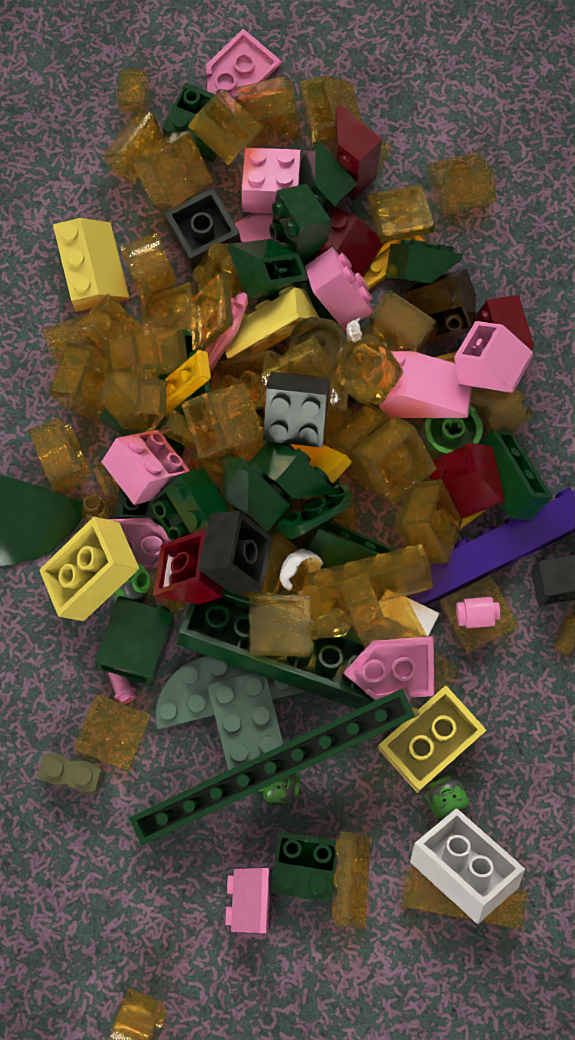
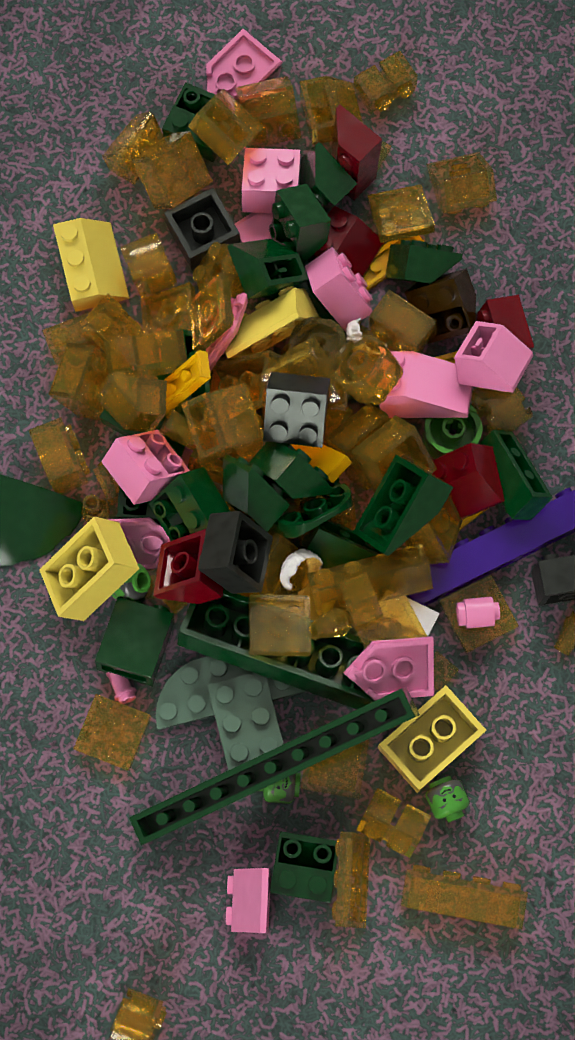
olive brick [37,753,105,794] -> none
clear yellow brick [117,68,149,113] -> none
white brick [410,808,525,924] -> none
none -> clear yellow plate [300,729,369,799]
none -> clear yellow piece [353,51,418,114]
none -> dark green slope [353,454,453,556]
none -> clear yellow piece [356,788,431,858]

